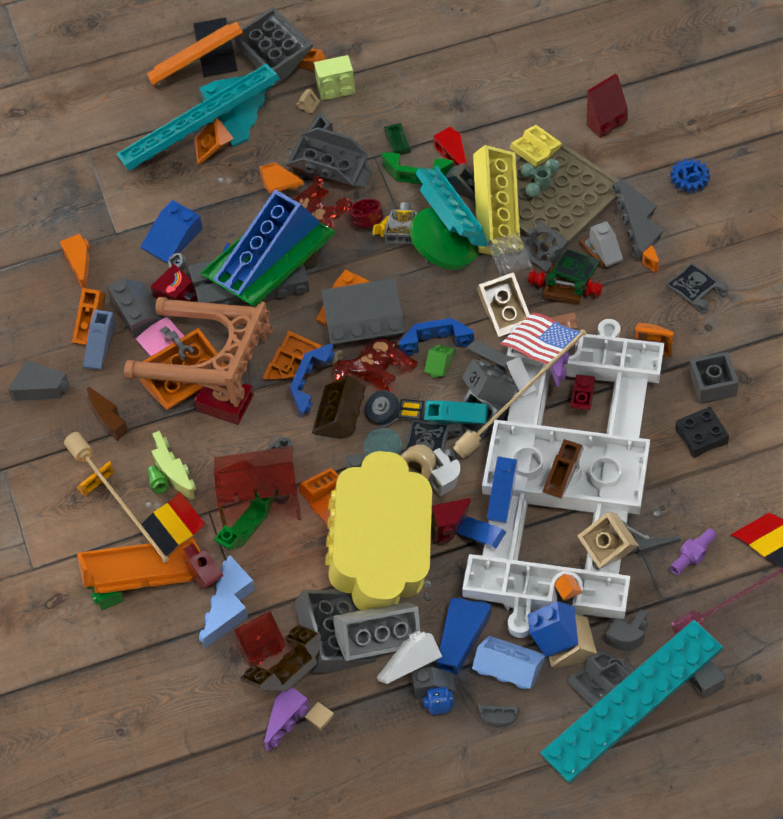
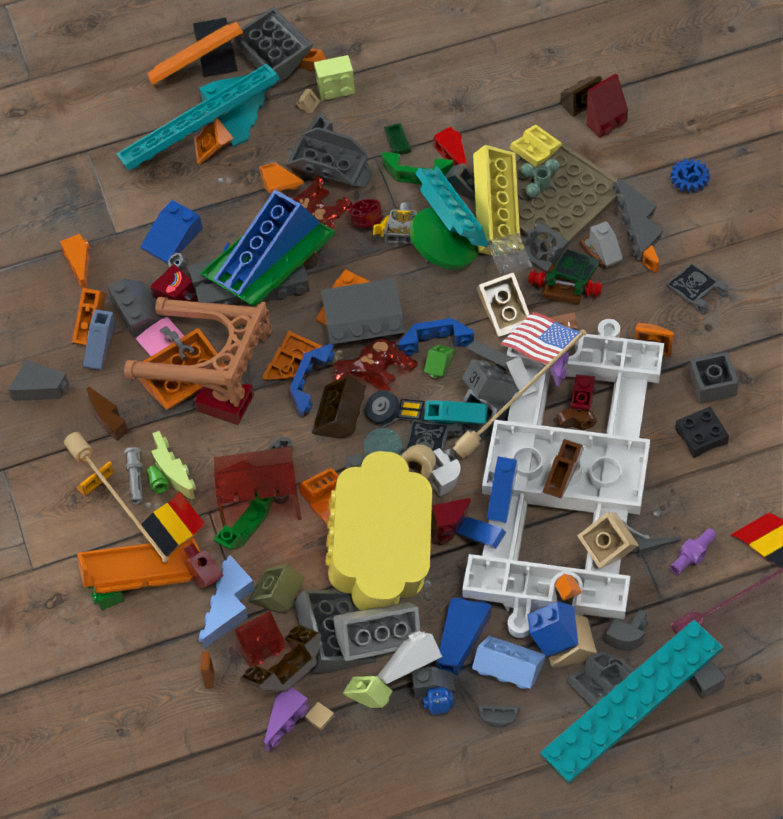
none -> light grey pin [124,447,143,505]
none -> dark orange tile [201,651,214,689]
none -> olive slope [249,564,305,613]
none -> yellowish green slope [343,676,393,708]
none -> reddish brown piece [556,408,597,431]
none -> dark brown slope [560,76,602,117]

